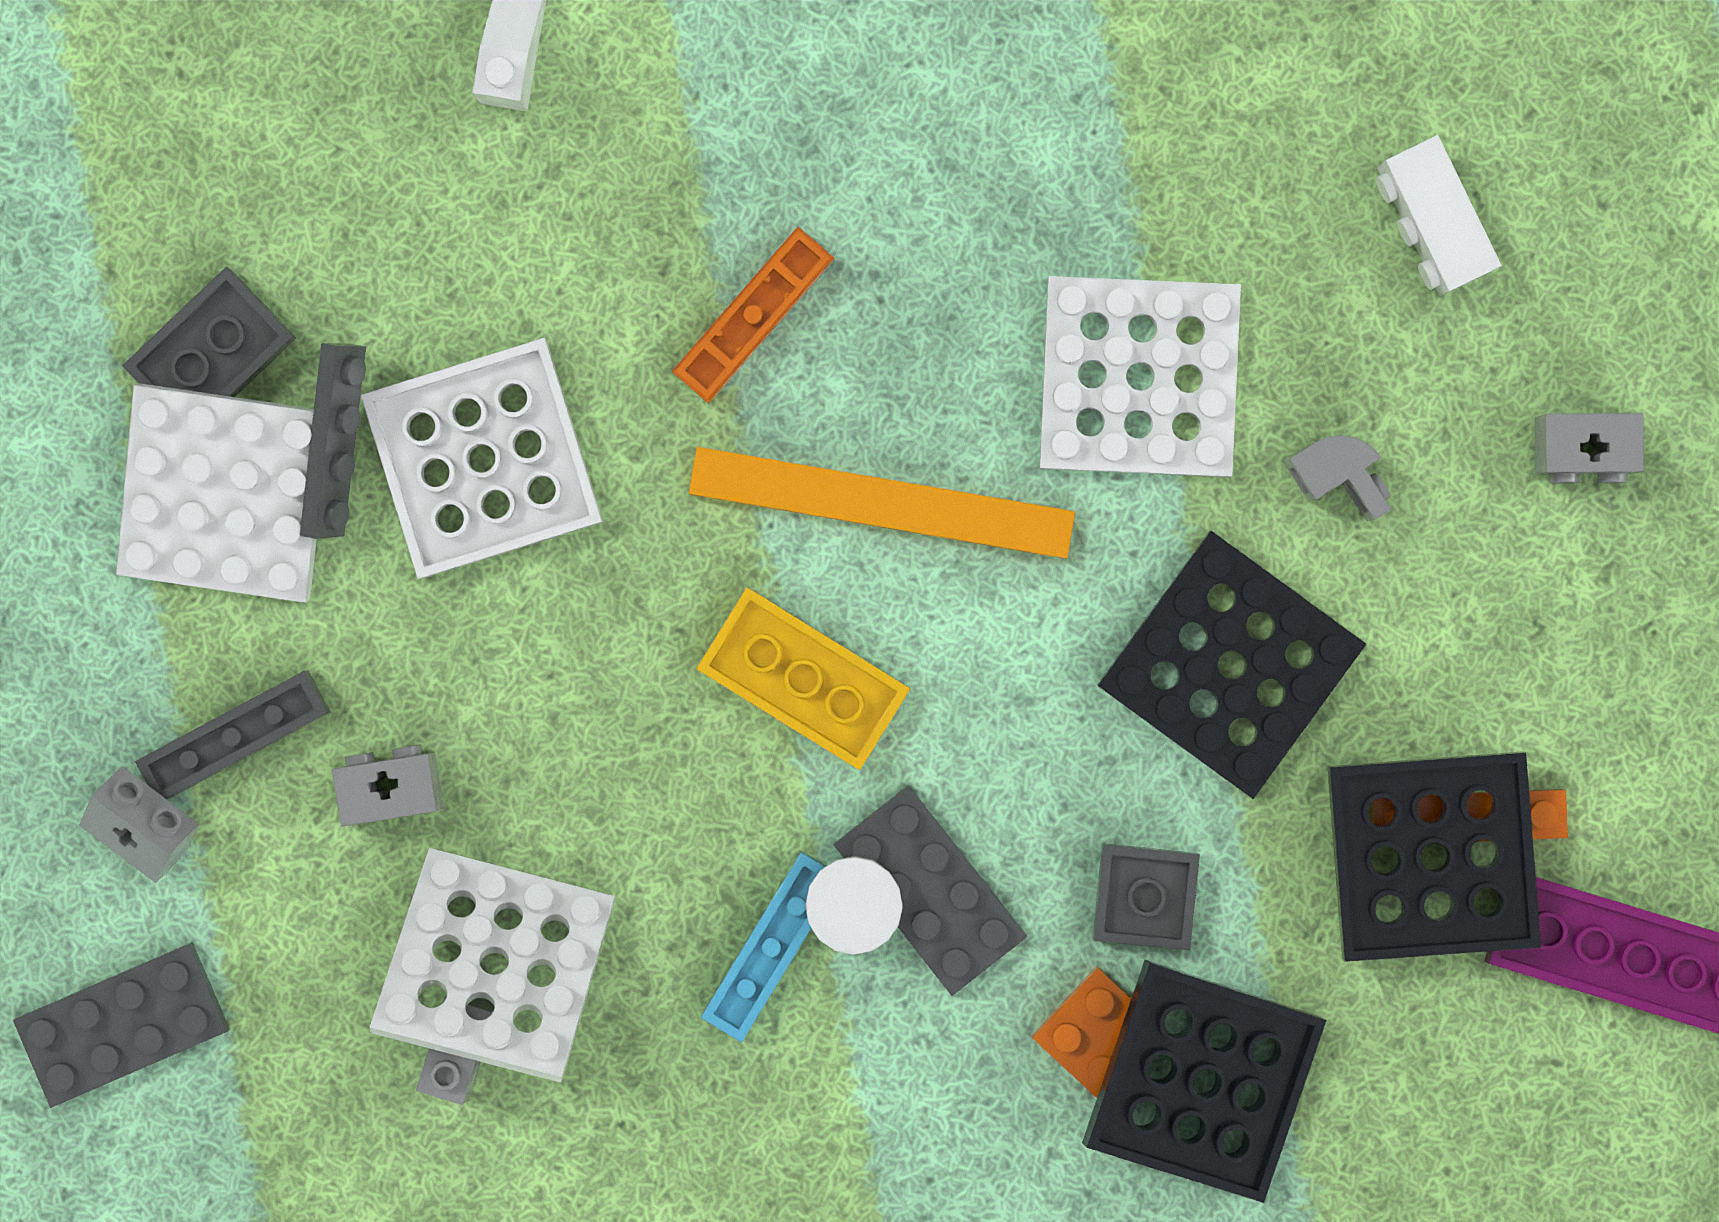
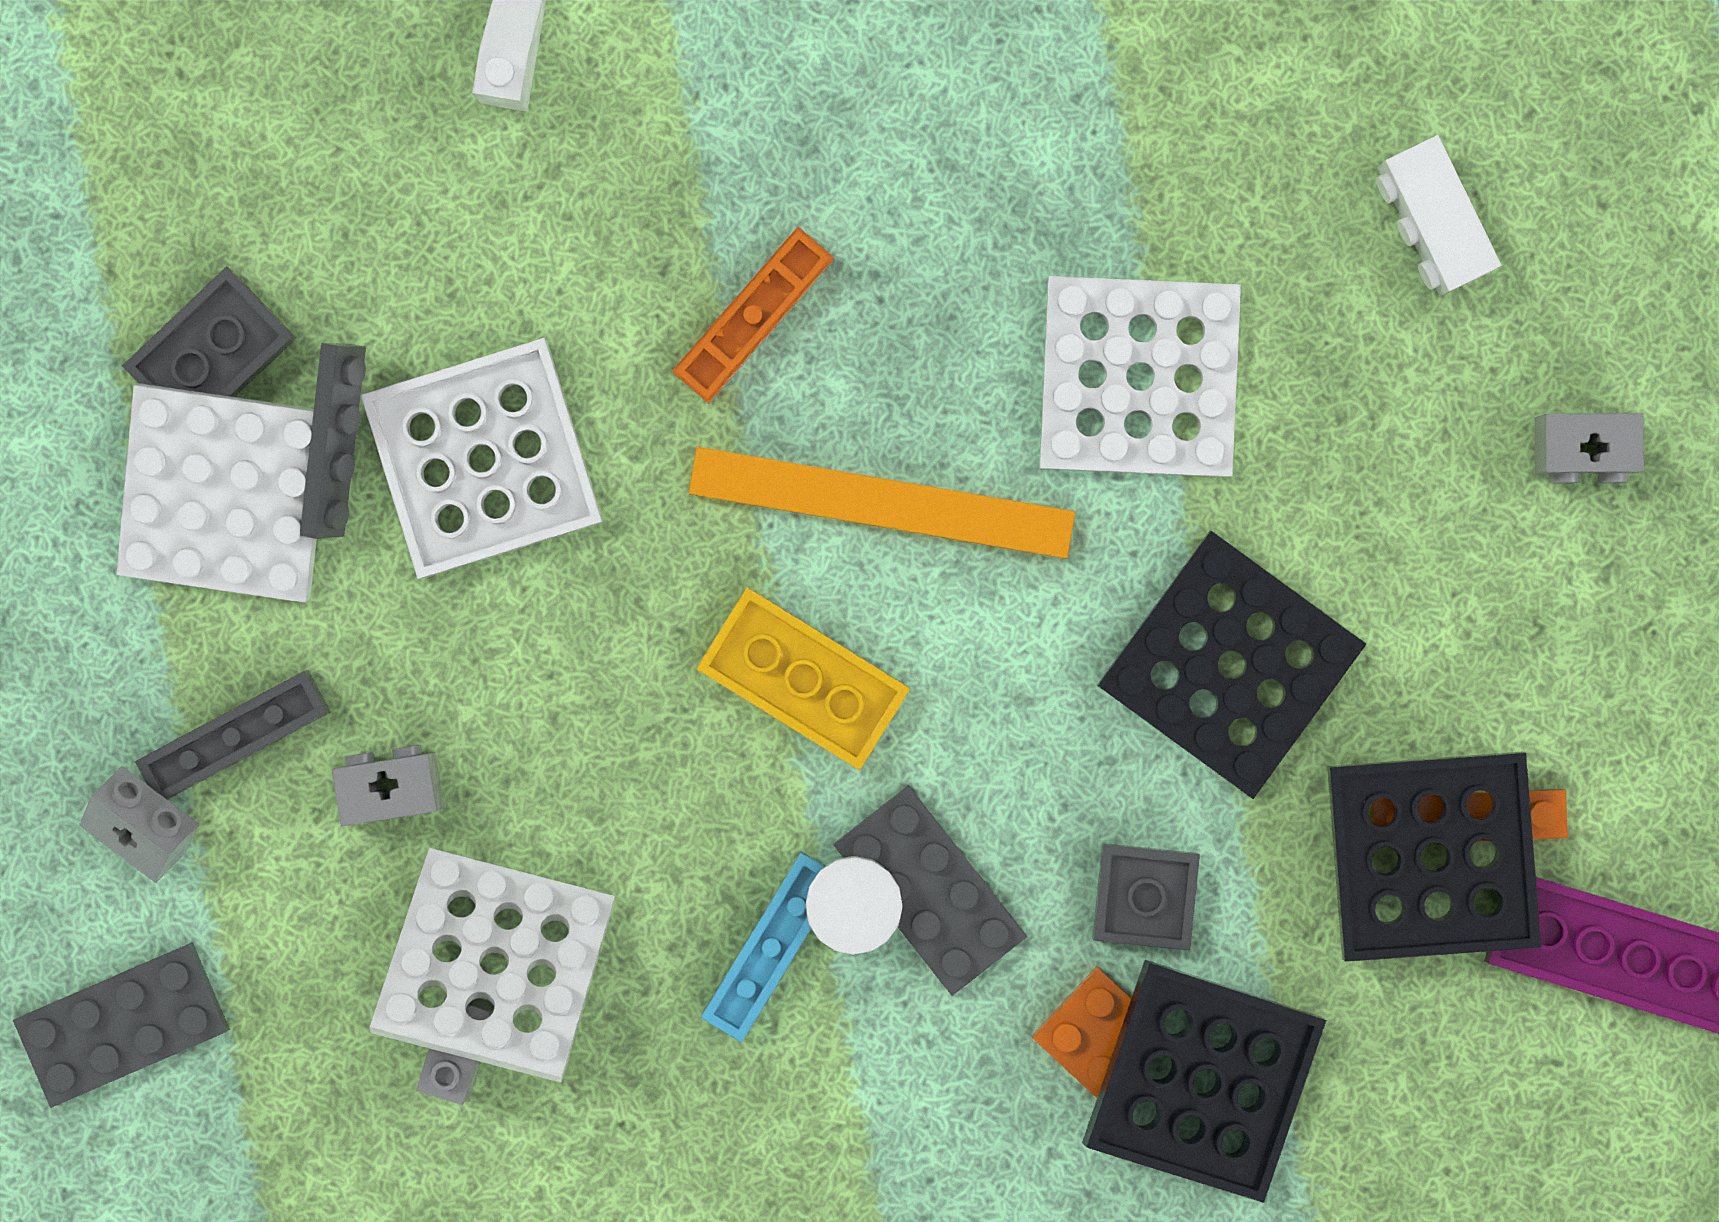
light grey brick [1283,436,1391,521] -> none

